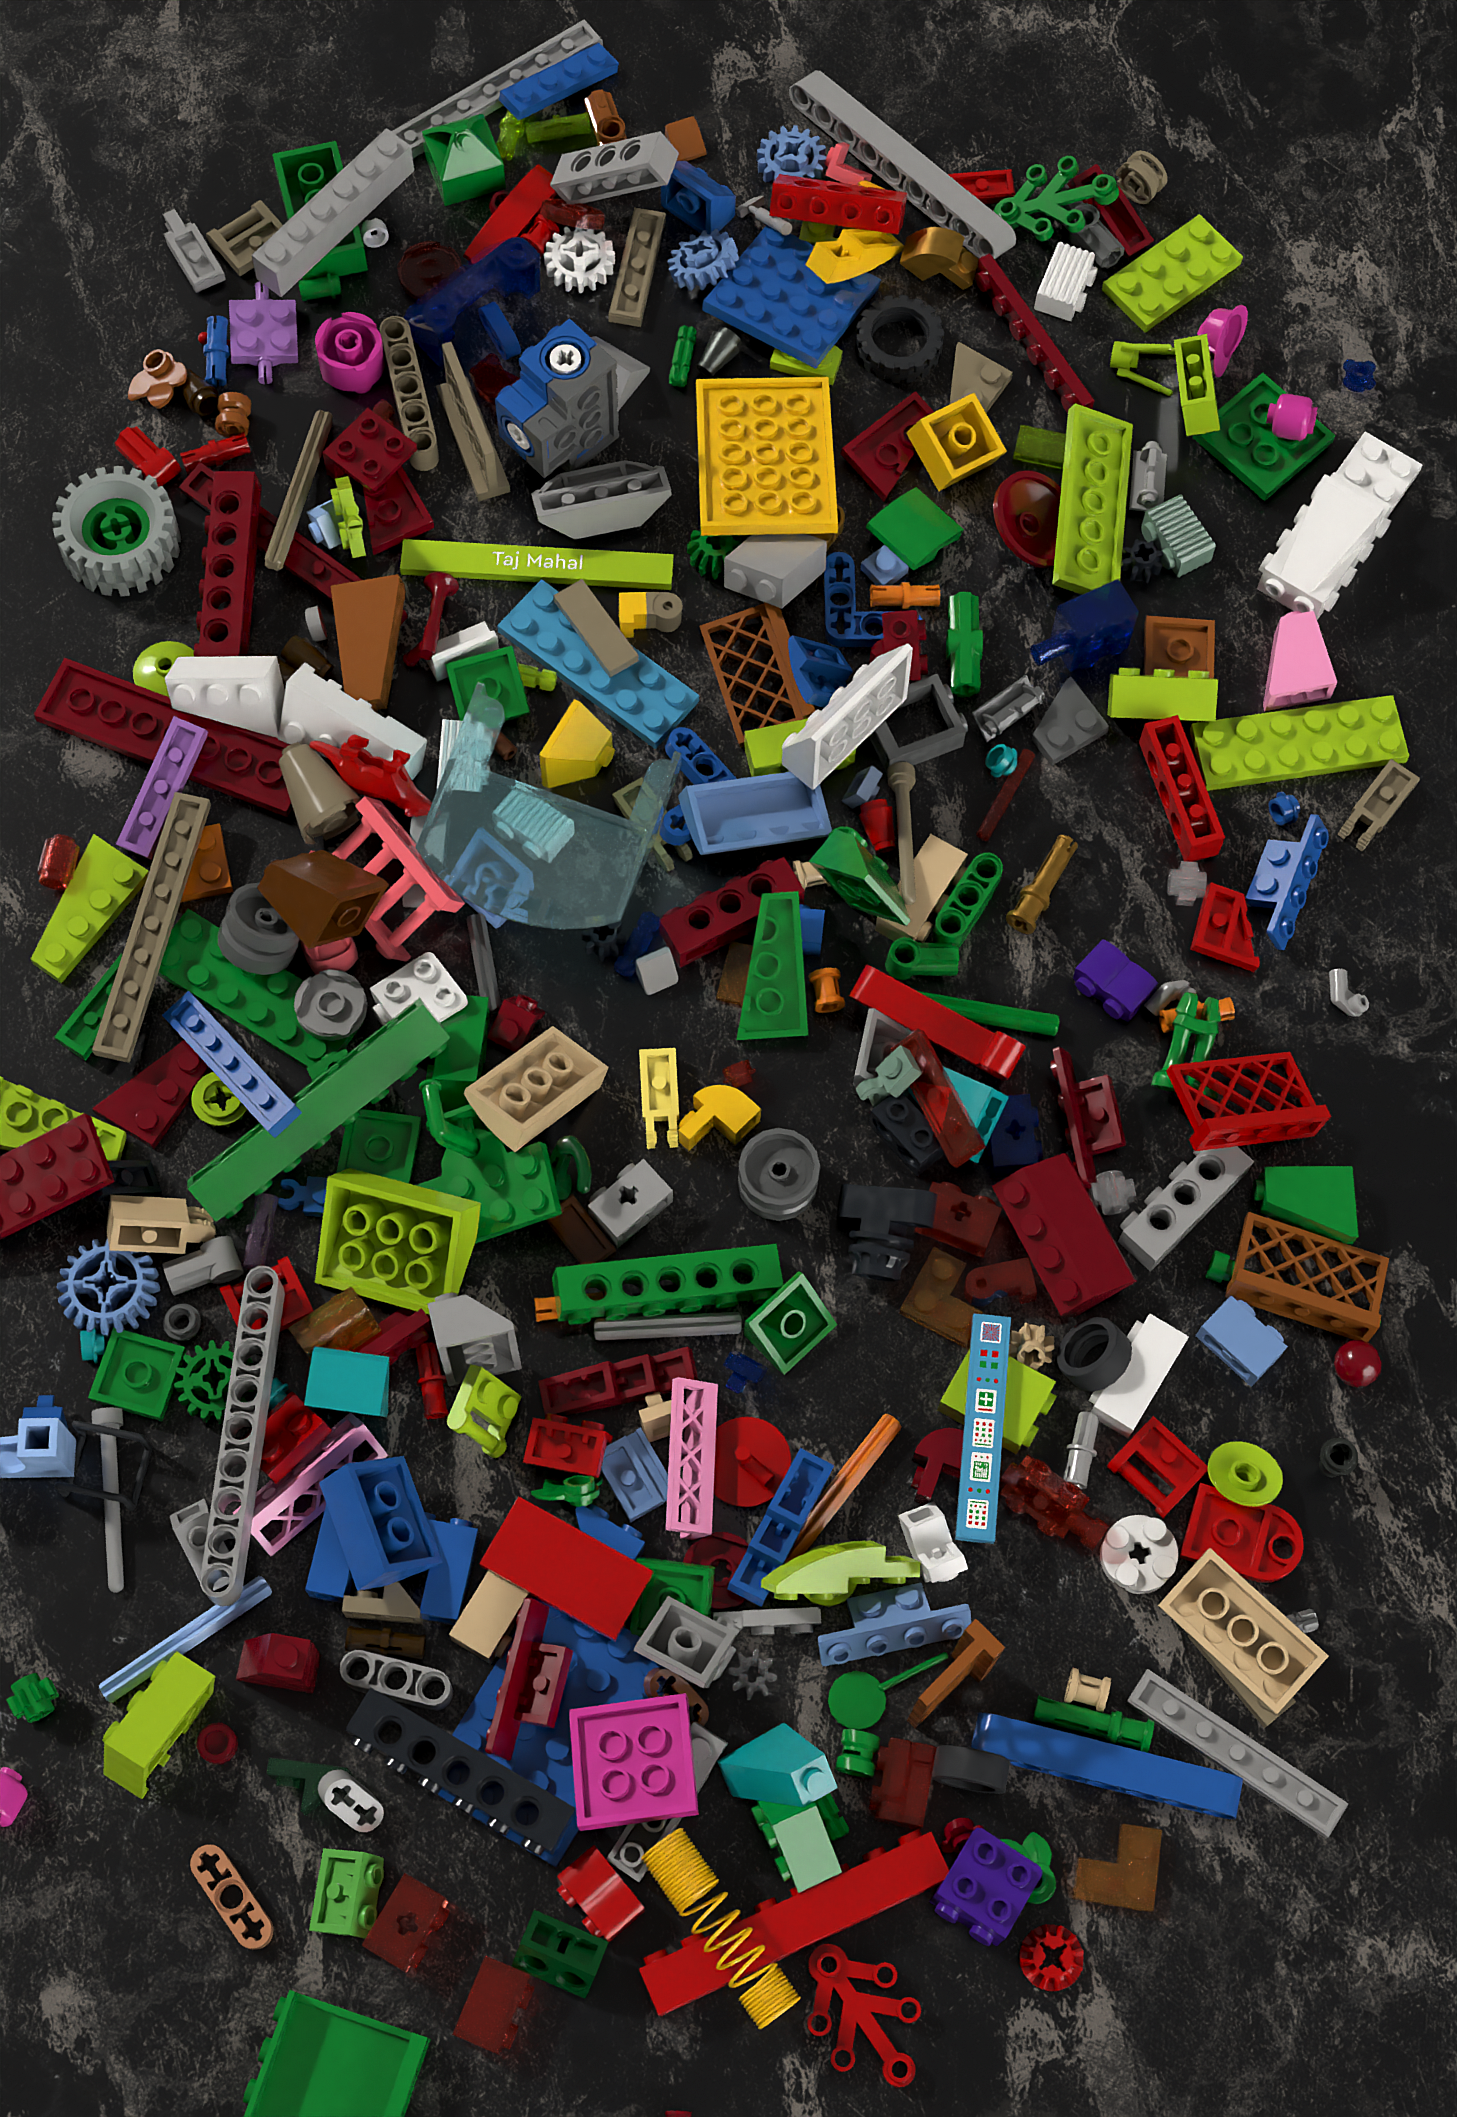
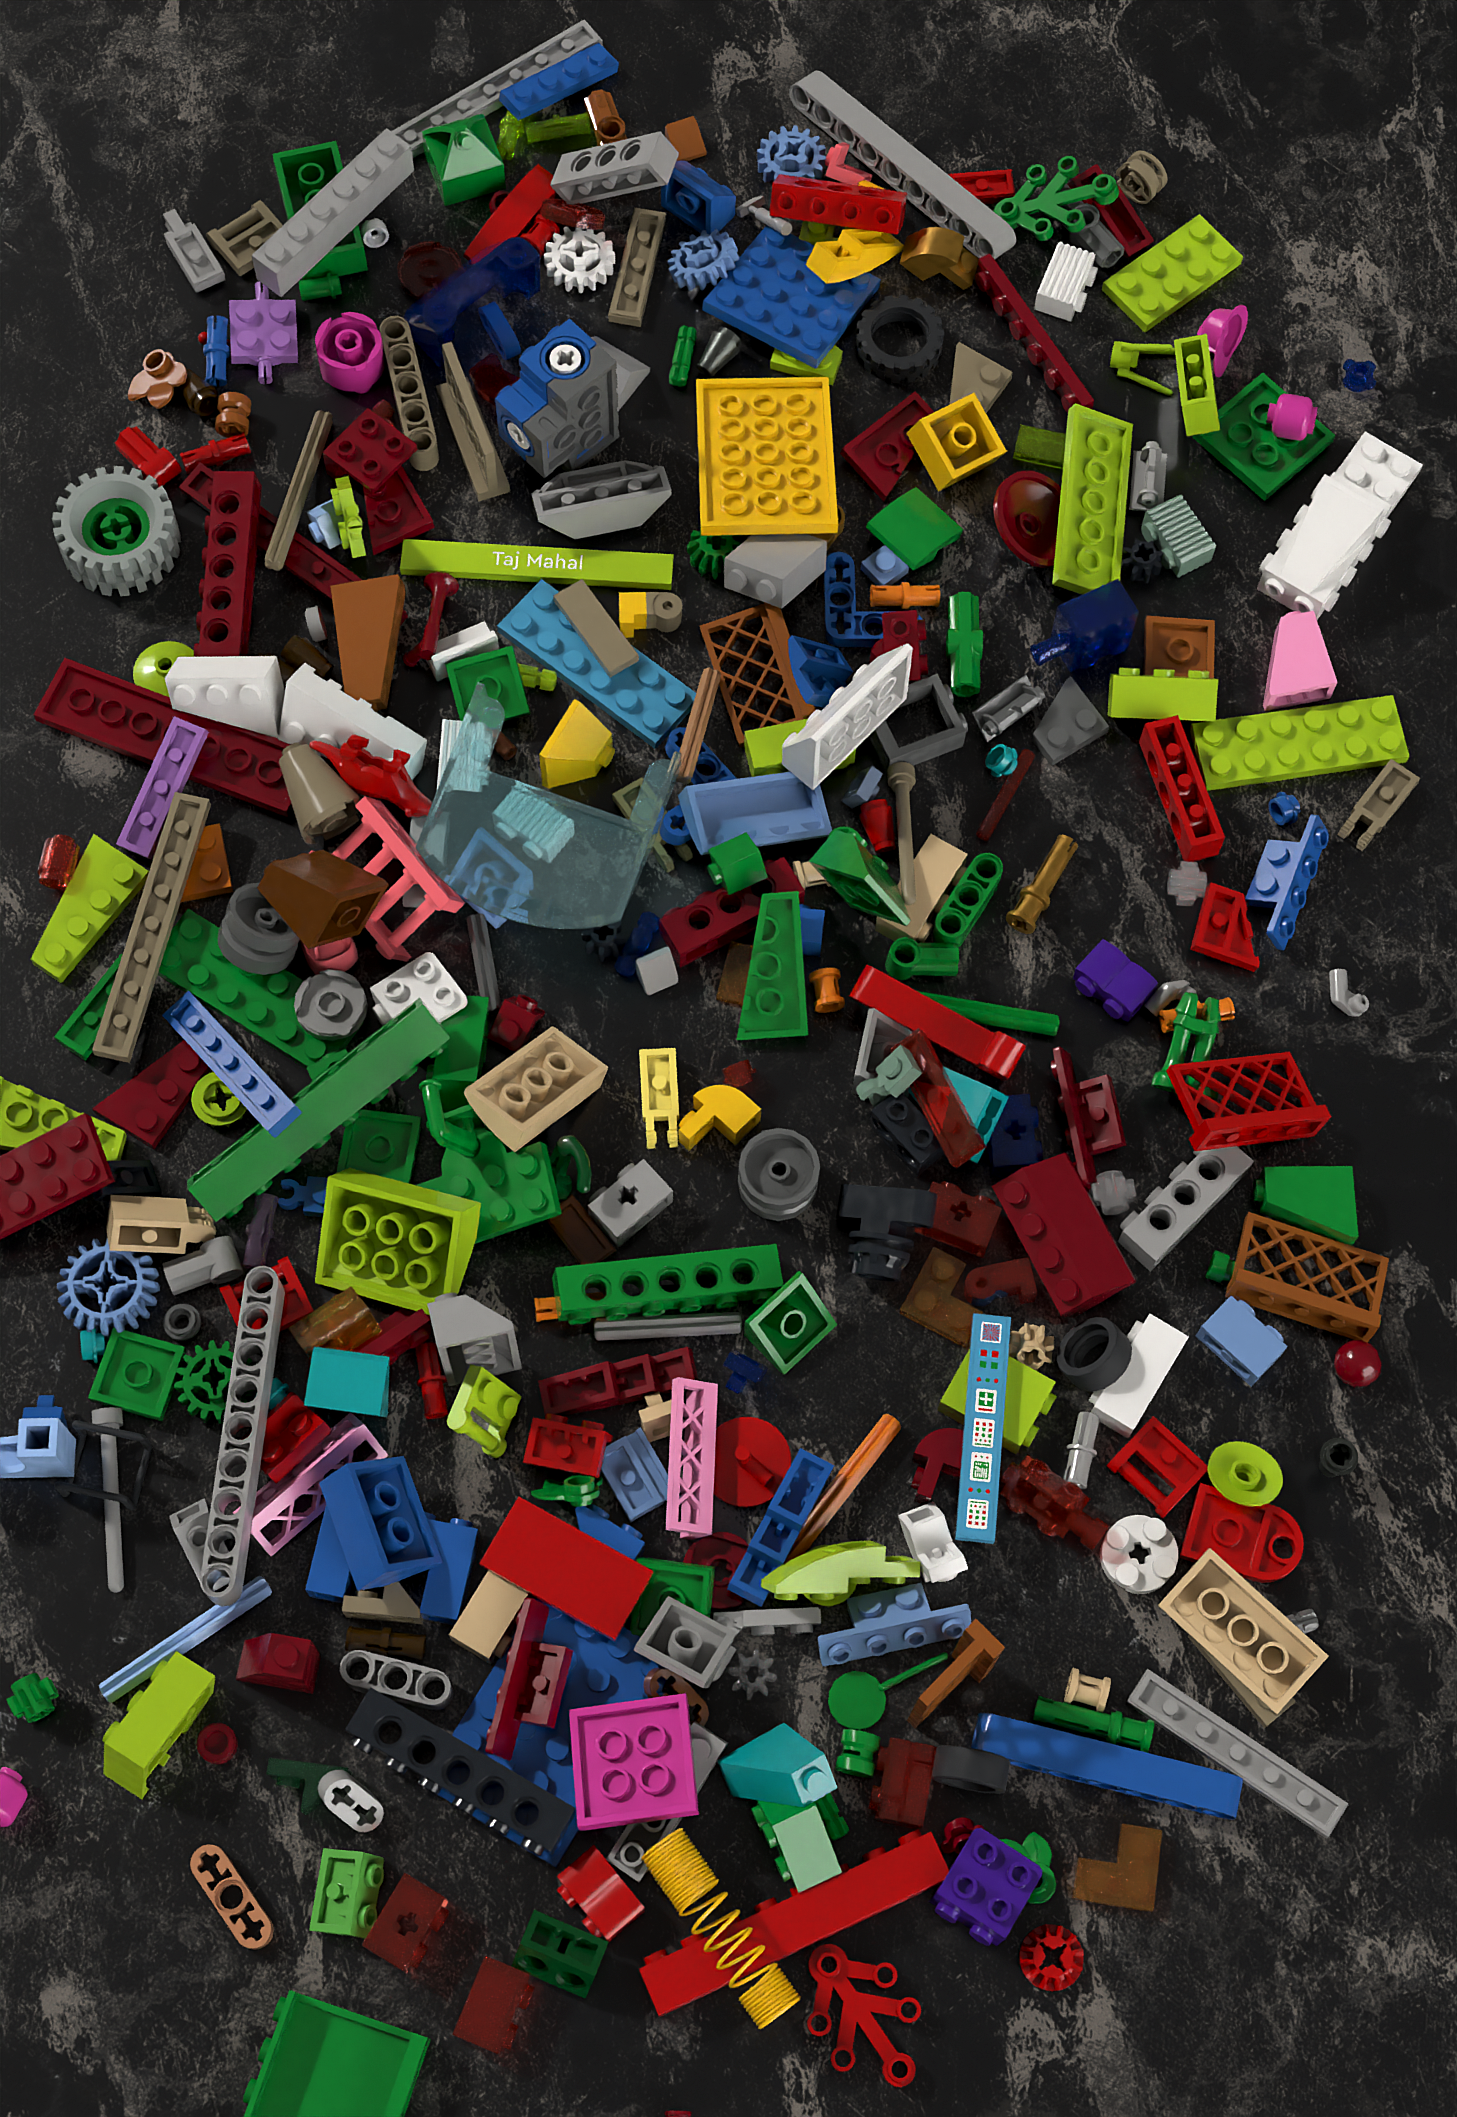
none -> medium nougat axle [673,667,721,784]
none -> green brick [707,832,768,895]

